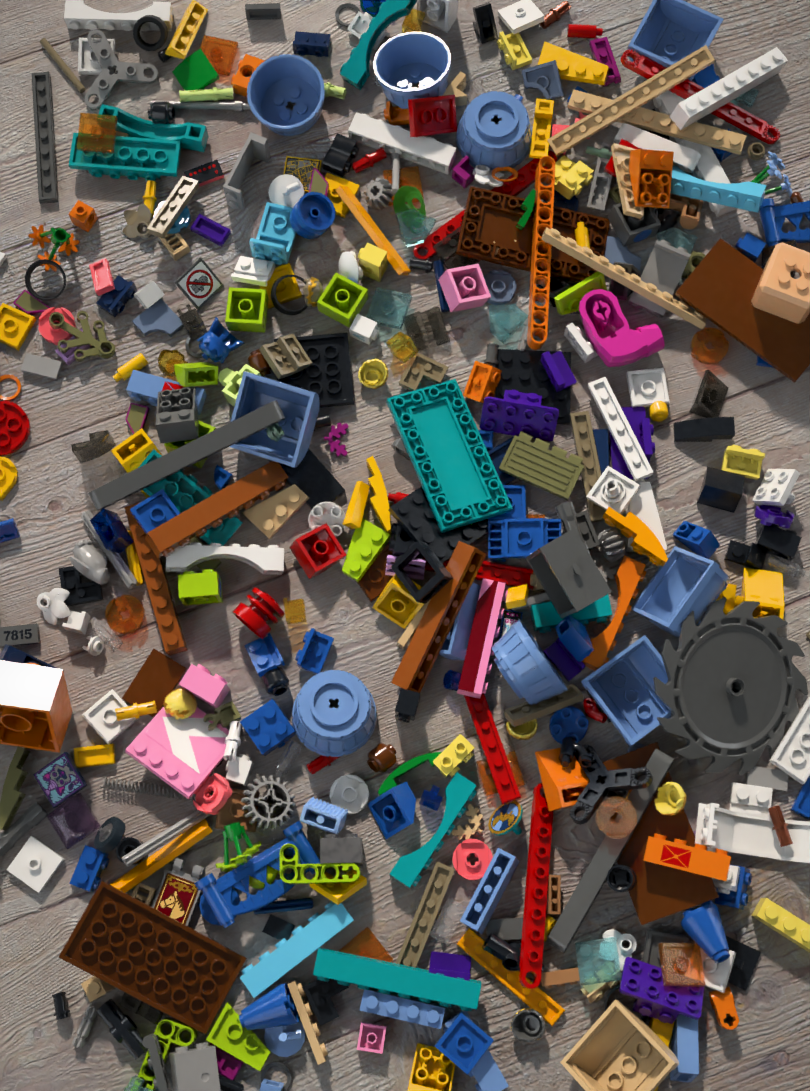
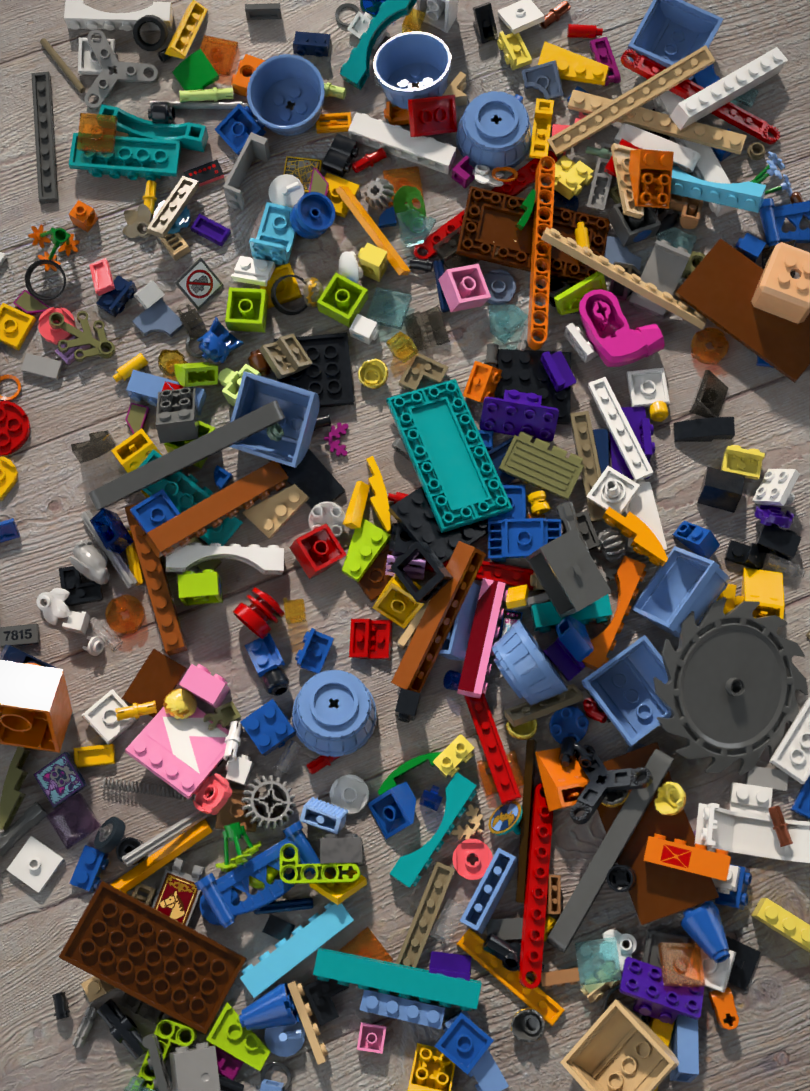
reddish brown head [367,743,397,773] -> none
light grey bar [392,153,400,194] -> none
clear orange plate [596,796,638,839] -> none
none -> blue plate [215,104,266,155]
none -> light orange tile [316,112,352,134]
none -> red slope [349,619,393,660]
none -> blue tile [378,207,397,228]
none -> dark brown tile [516,739,537,903]
none -> yellow wheel [527,490,550,515]

